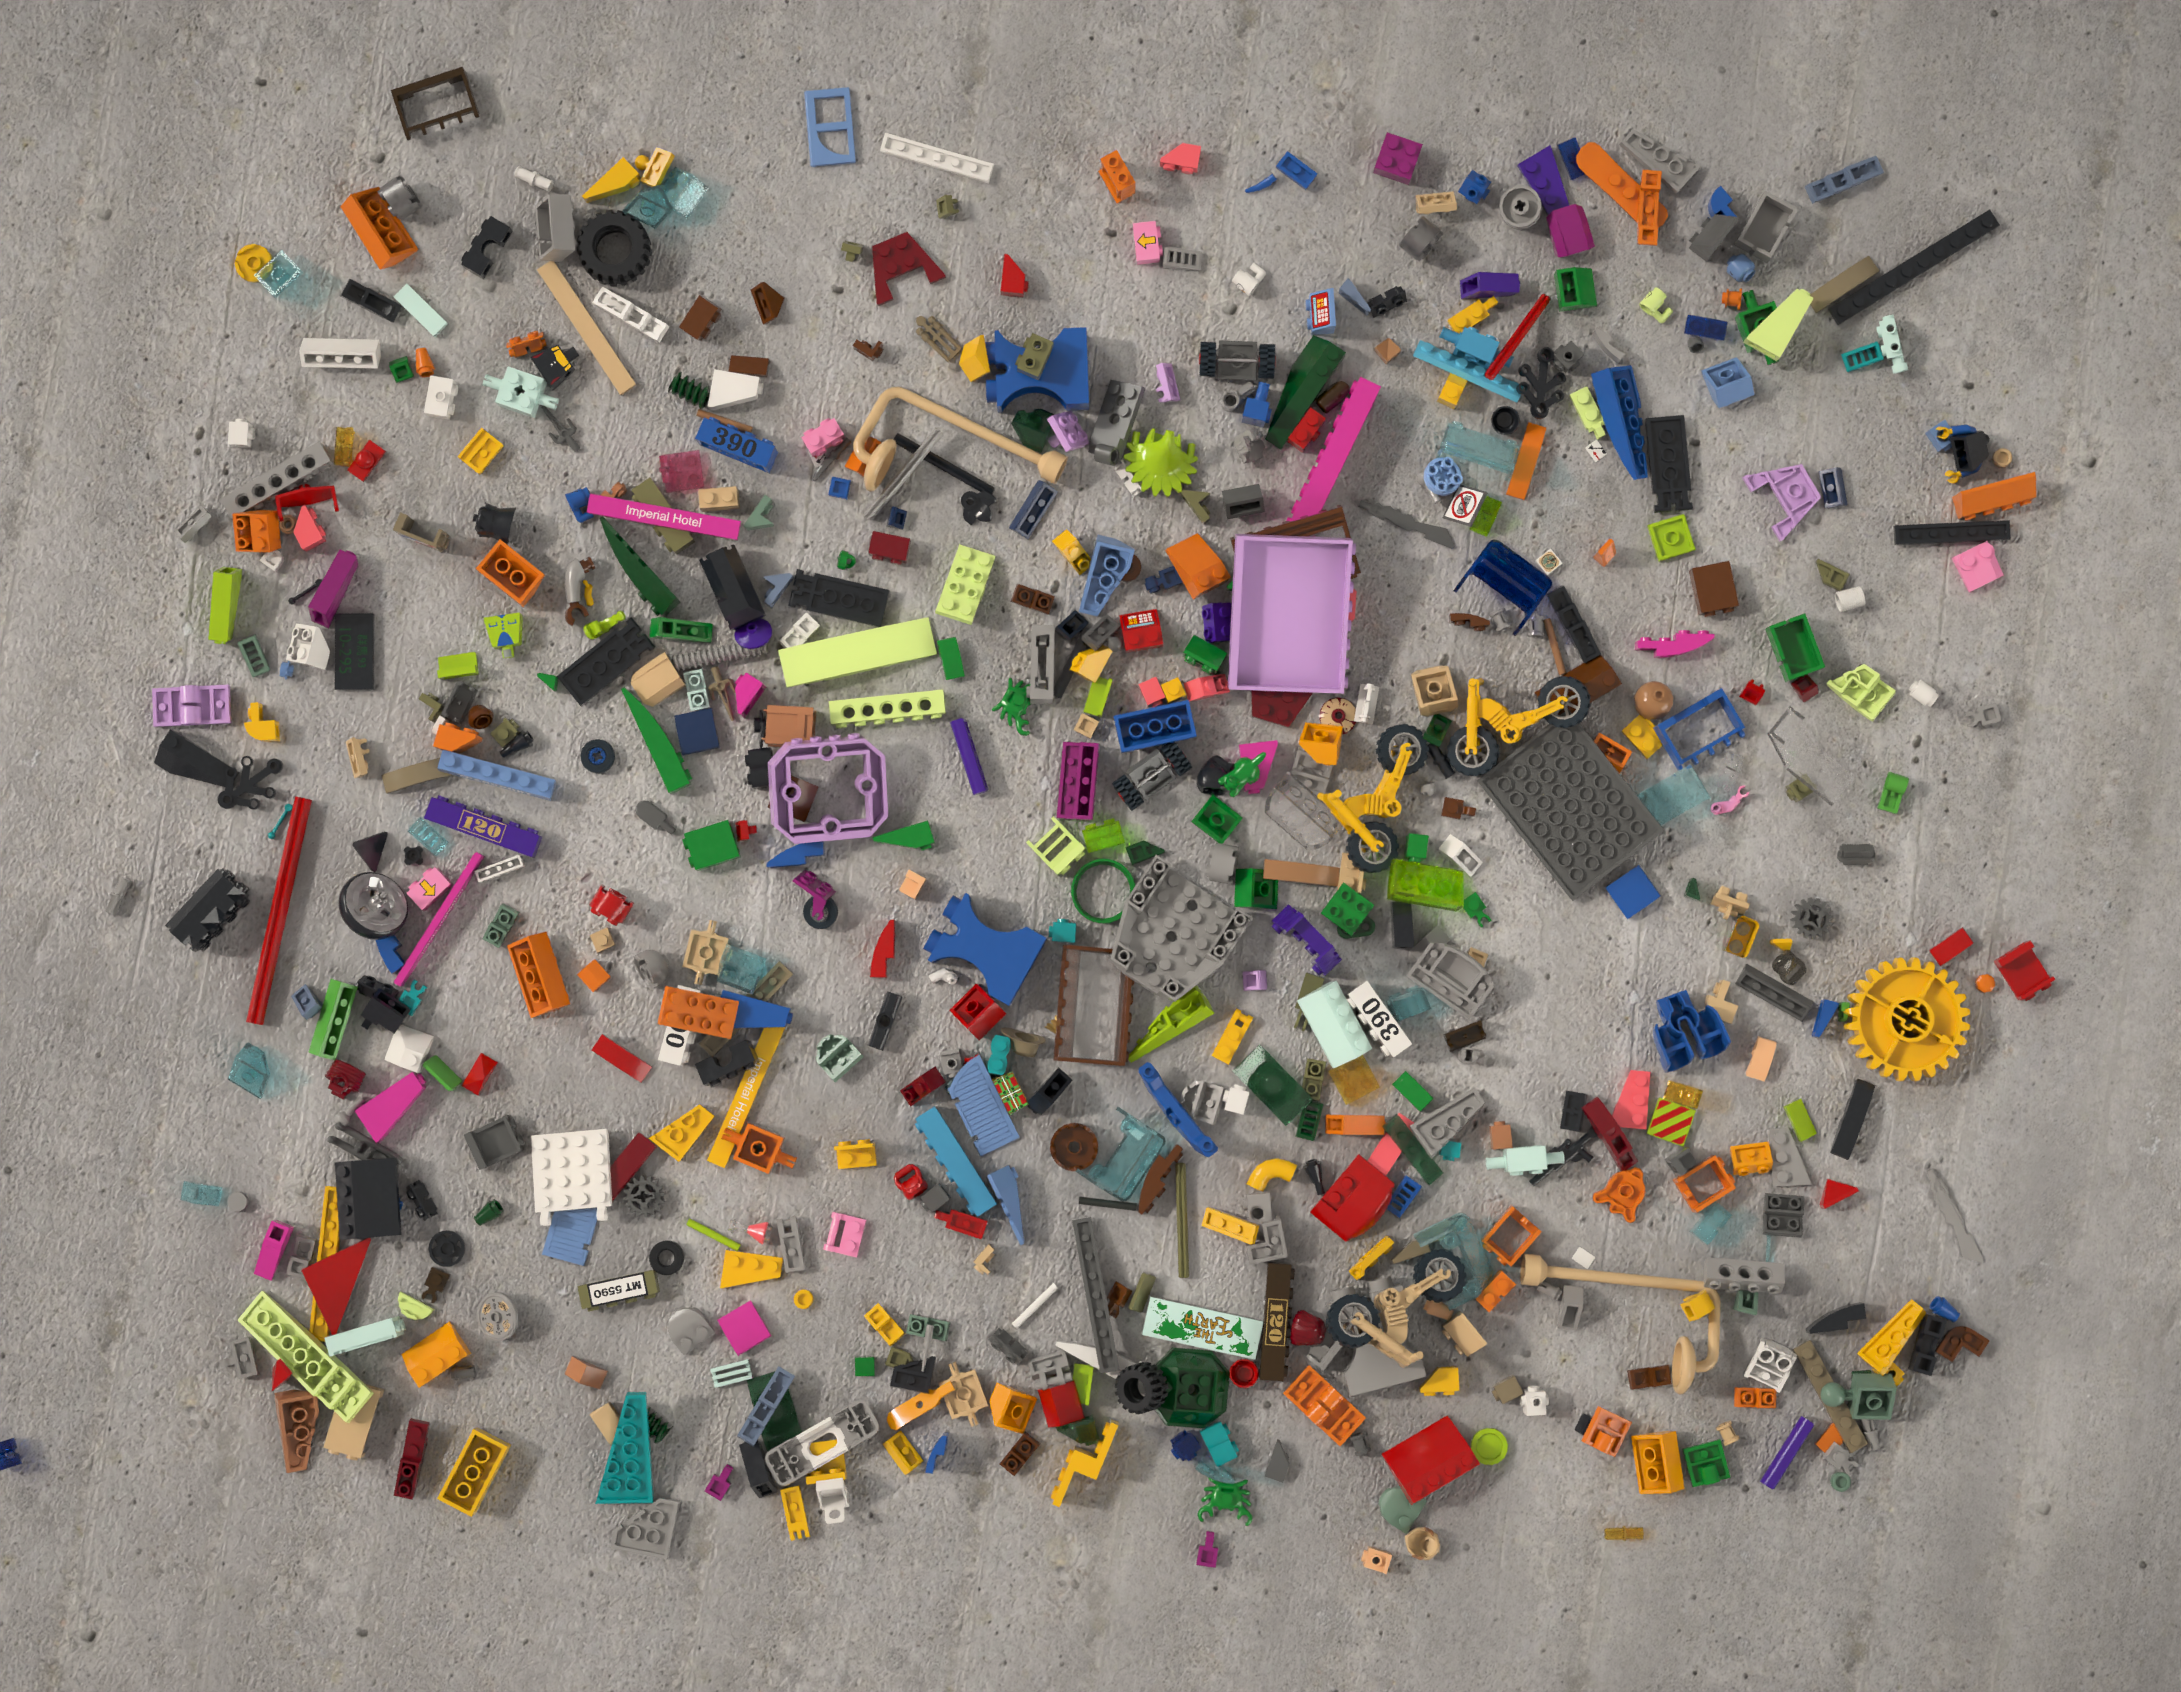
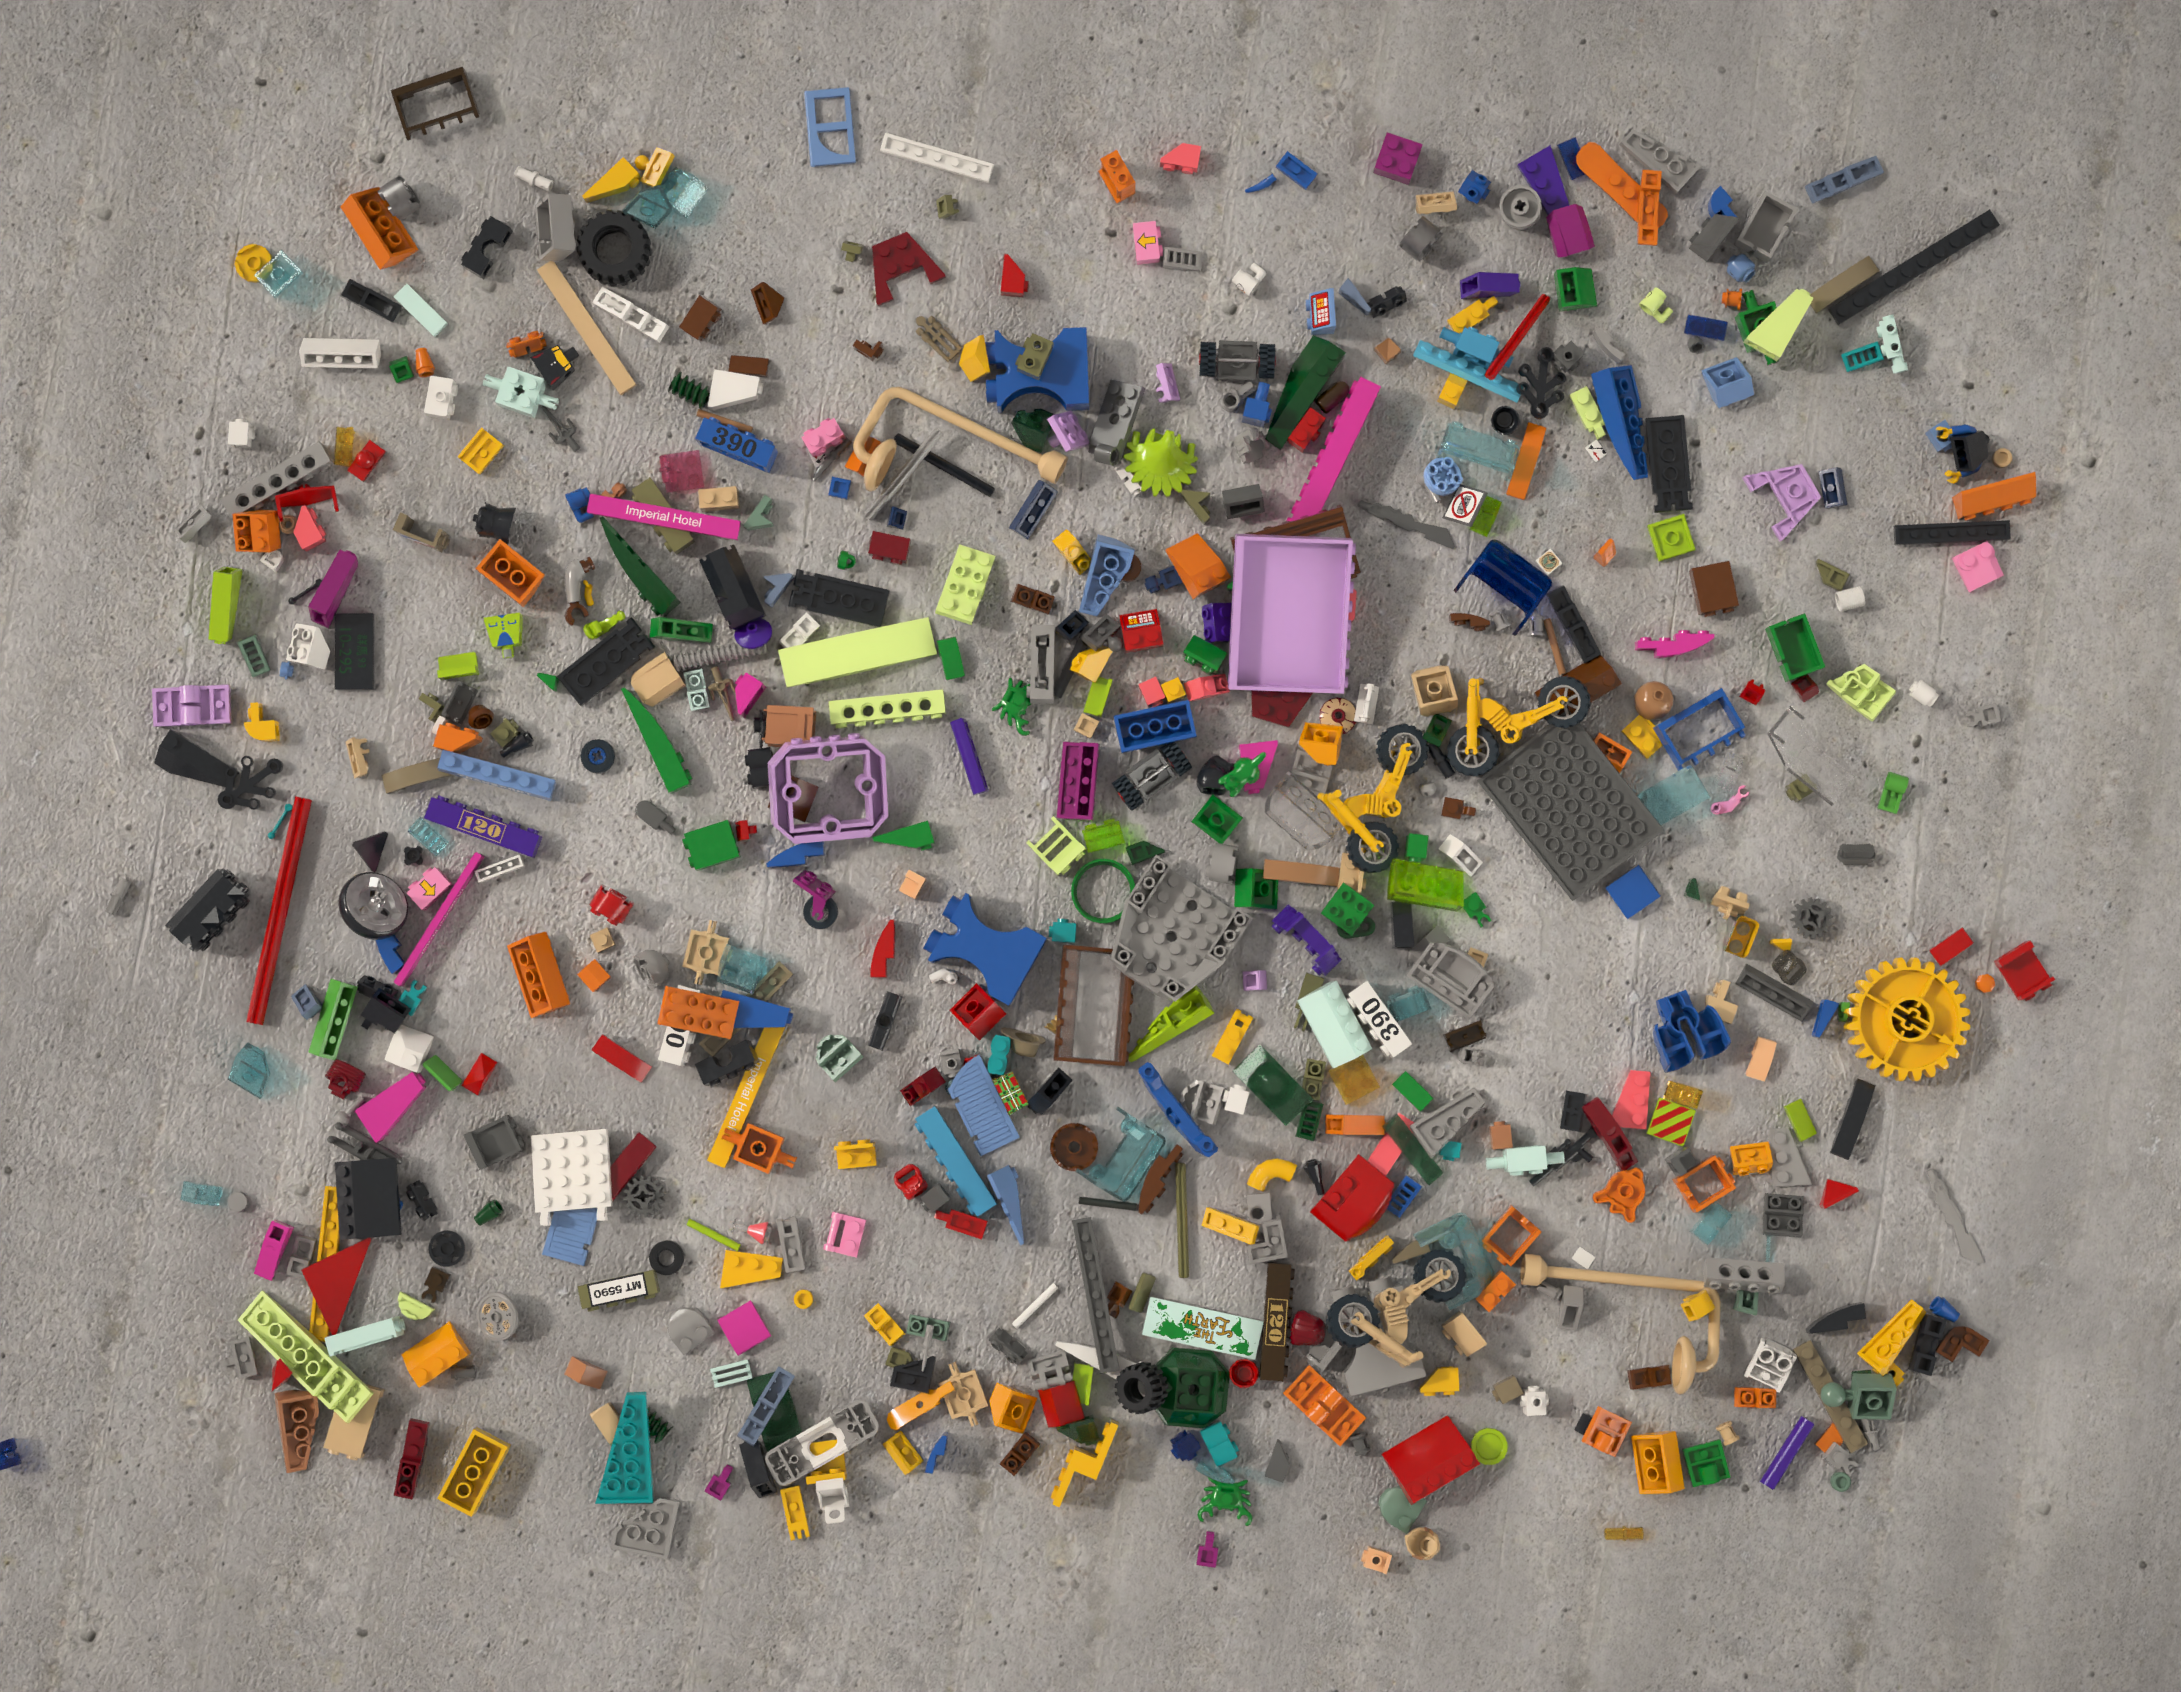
sand green slope [482,903,520,948] -> none
yellow wing [649,1104,715,1162] -> none
dark blue slope [674,708,720,756] -> none
green slope [855,1356,875,1376] -> none
black plate [961,491,997,525] -> none
tan bracket [973,1244,995,1275] -> none
light nougat cone [1423,1300,1454,1321] -> none

